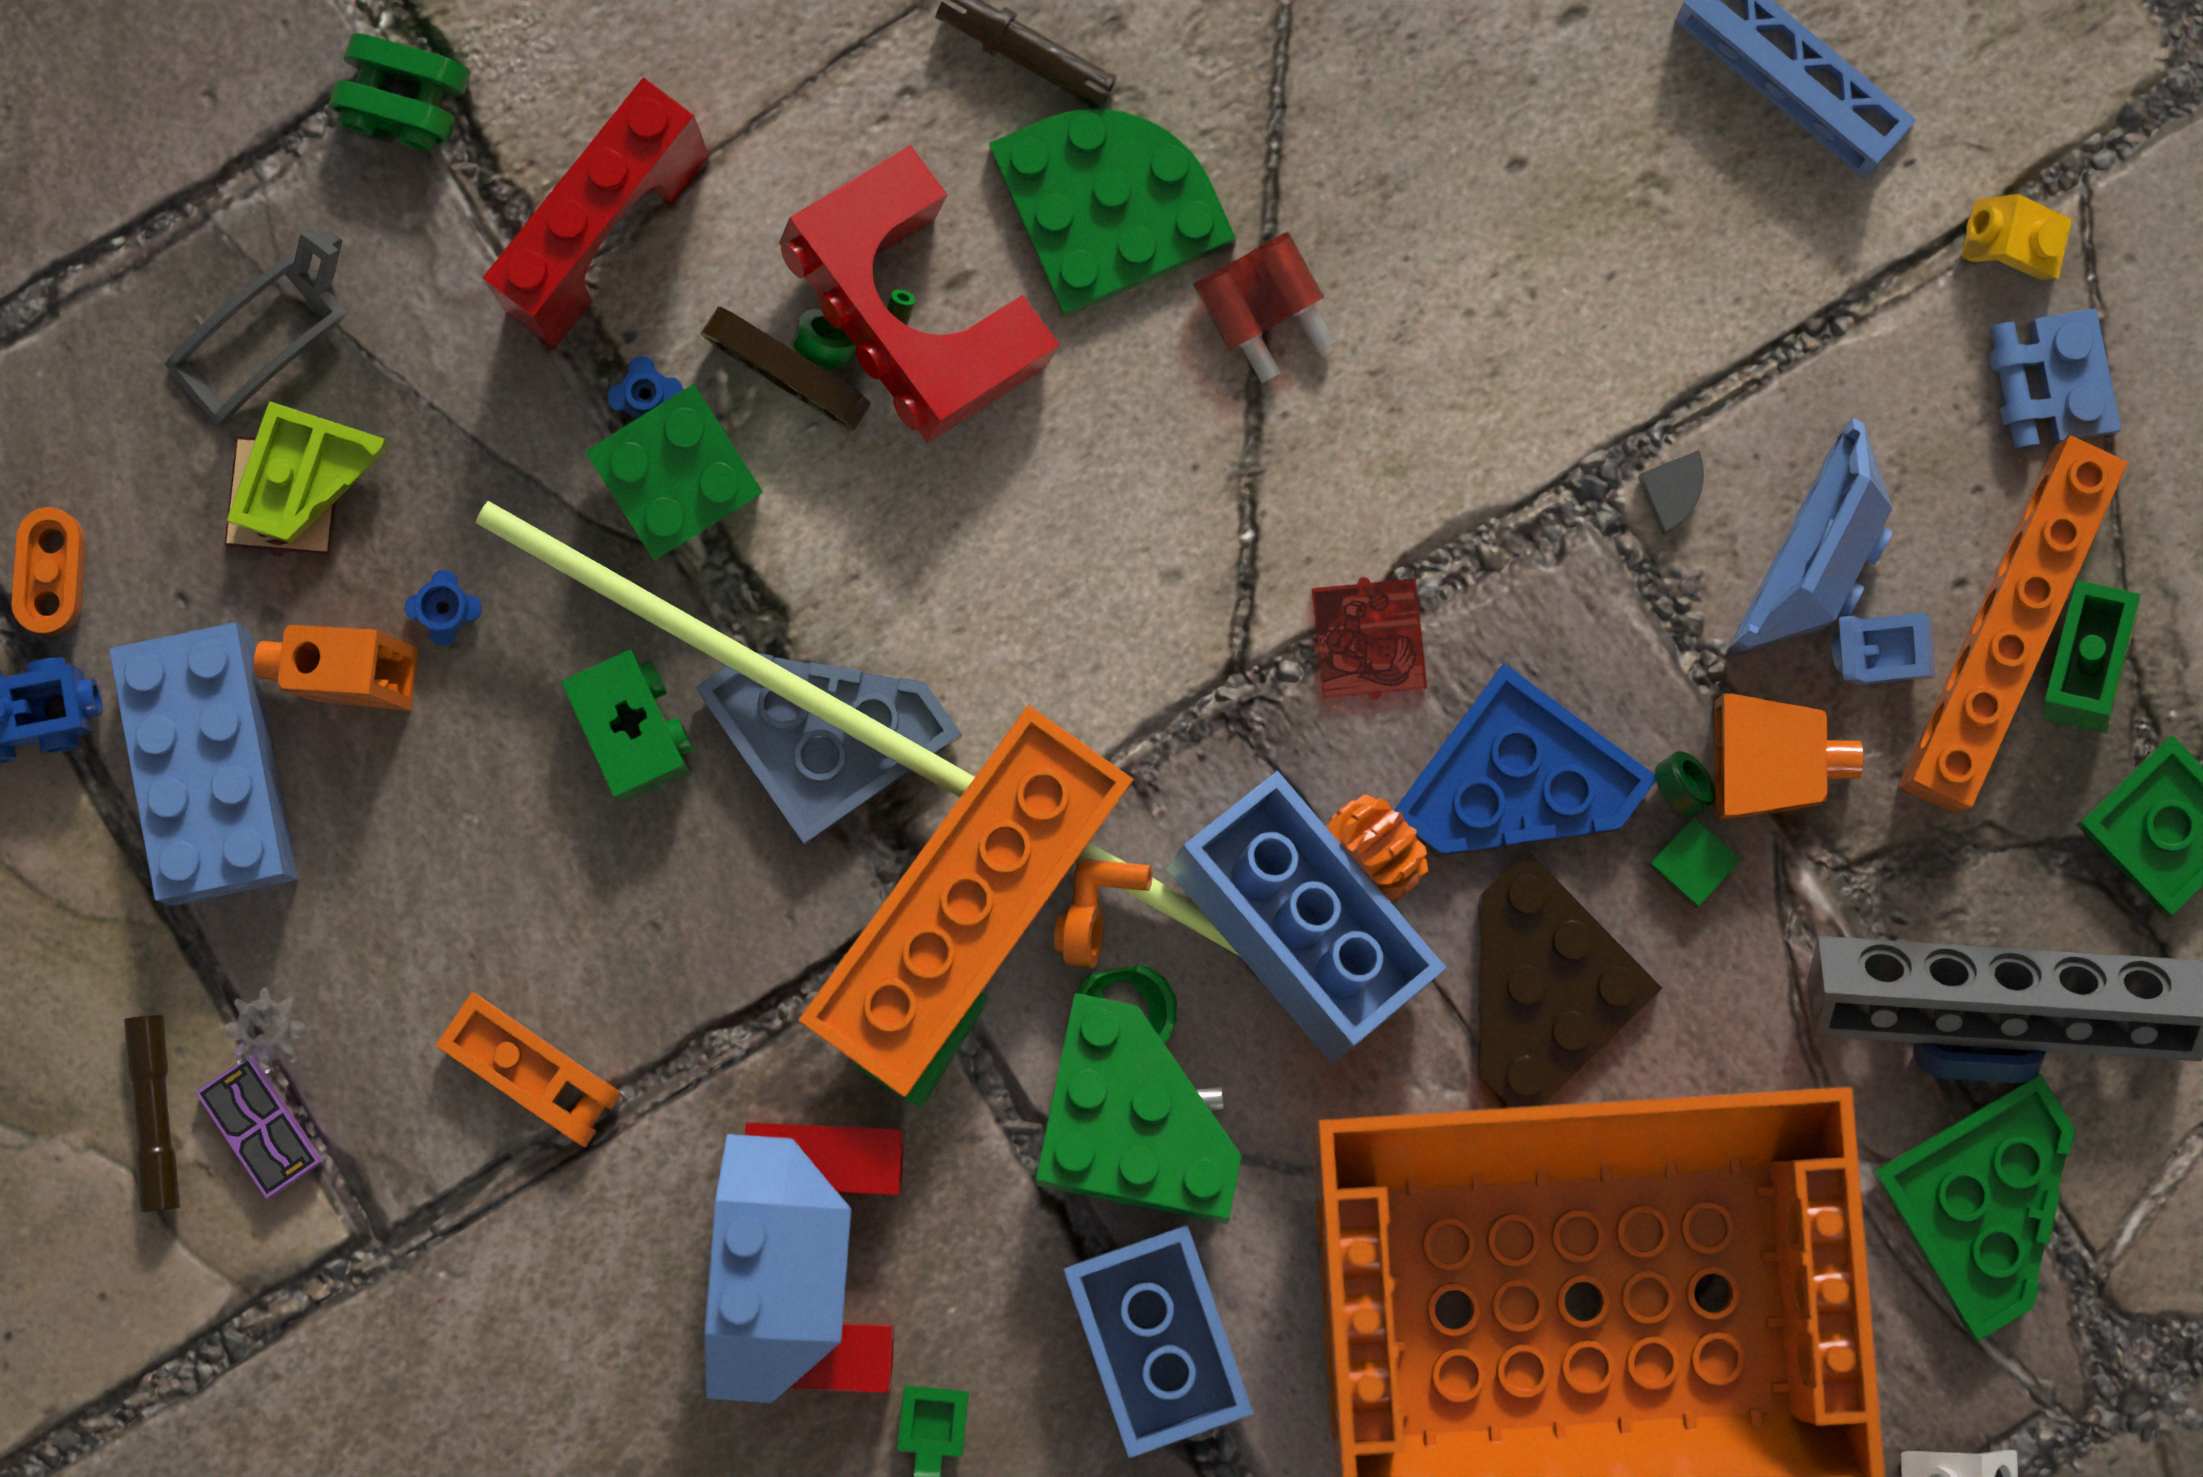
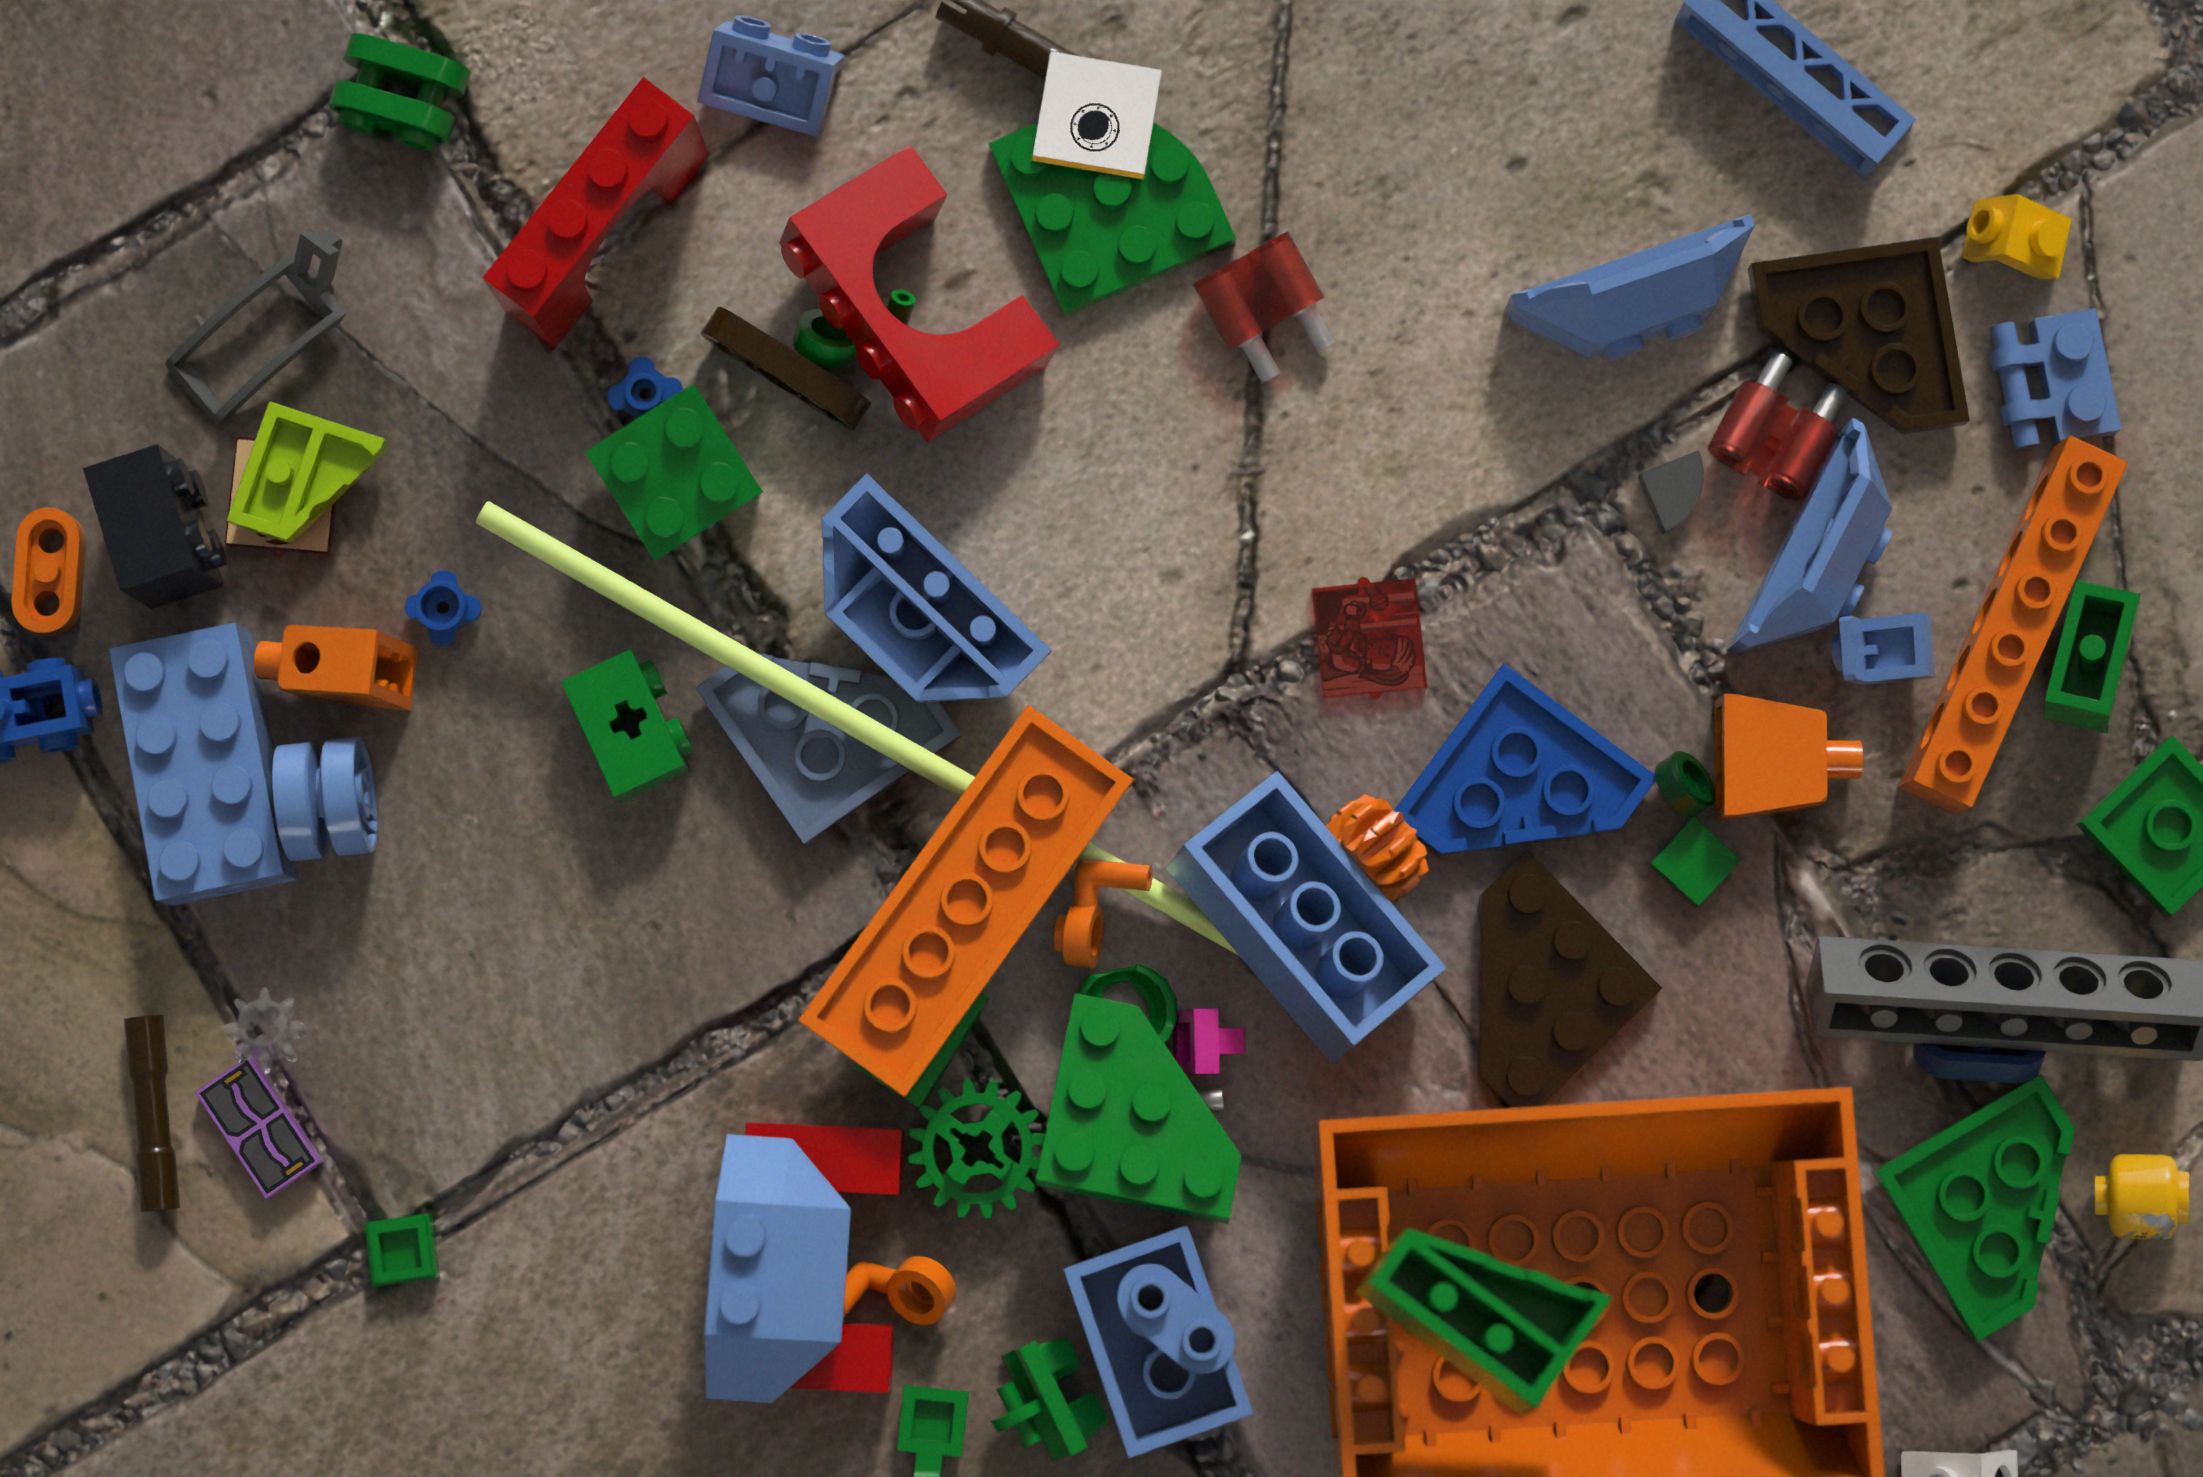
orange plate [435,992,622,1148] -> none
none -> black brick [83,444,227,609]
none -> medium blue wheel [272,736,378,862]
none -> green tile [364,1213,440,1287]
none -> medium blue bracket [697,16,845,137]
none -> medium blue wedge [822,473,1052,703]
none -> orange plate [843,1256,956,1325]
none -> green gear [908,1079,1045,1219]
none -> green hips [991,1337,1108,1462]
none -> white sticker [1032,51,1162,180]
none -> medium blue plate [1117,1263,1235,1374]
none -> dark pink tile [1173,1009,1246,1076]
none -> green wedge [1356,1228,1613,1415]
none -> medium blue wedge [1505,214,1755,361]
none -> clear red piece [1707,352,1847,501]
none -> dark brown plate [1747,237,1970,434]
none -> yellow head [2095,1154,2189,1240]

